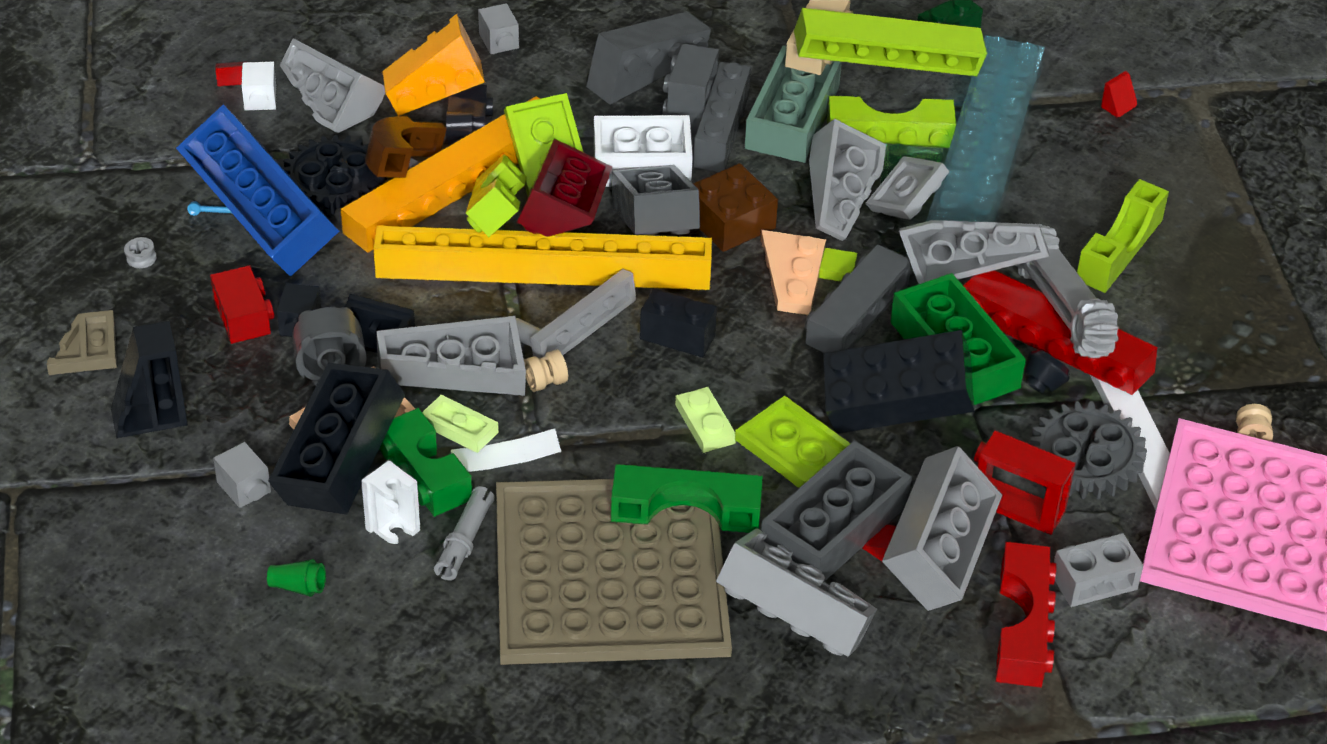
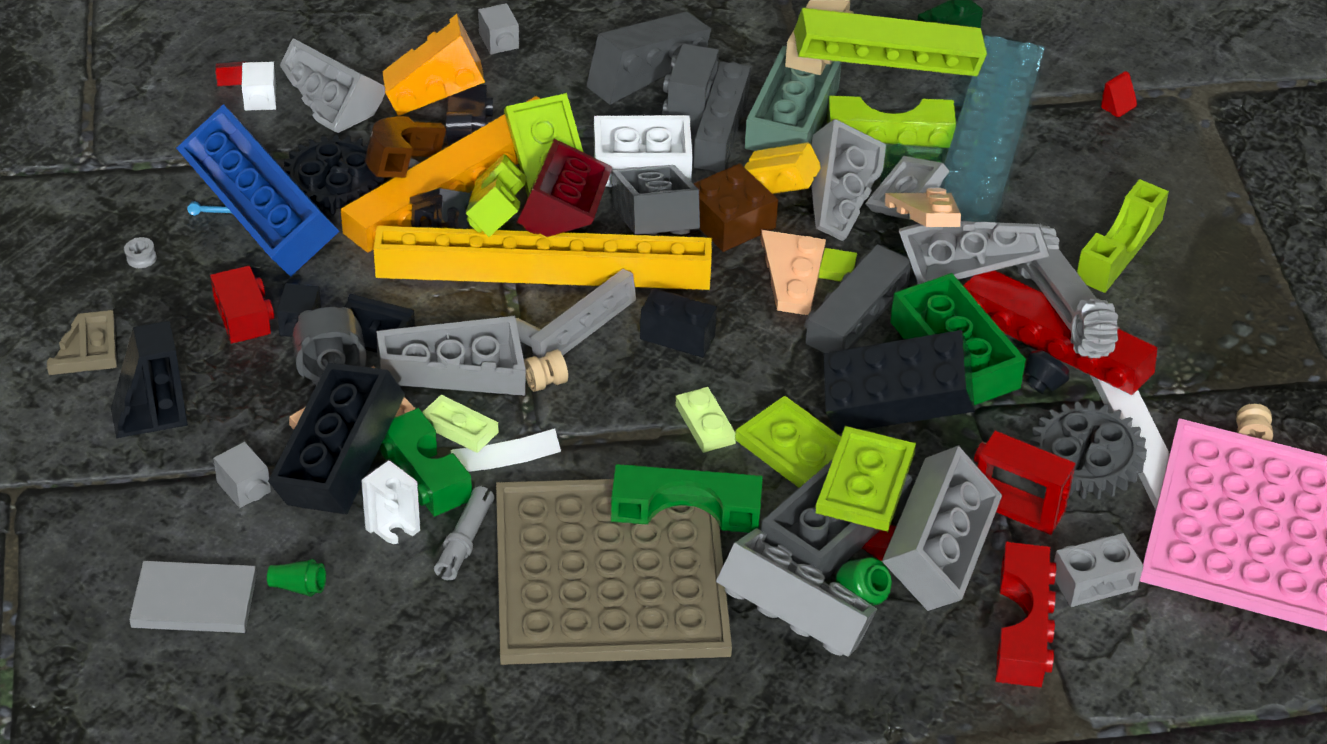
none -> light grey tile [129,561,257,633]
none -> black hinge [409,188,470,229]
none -> yellow brick [744,142,821,194]
none -> lime plate [816,426,916,532]
none -> green head [836,557,892,606]
none -> light nougat wing [885,188,961,227]

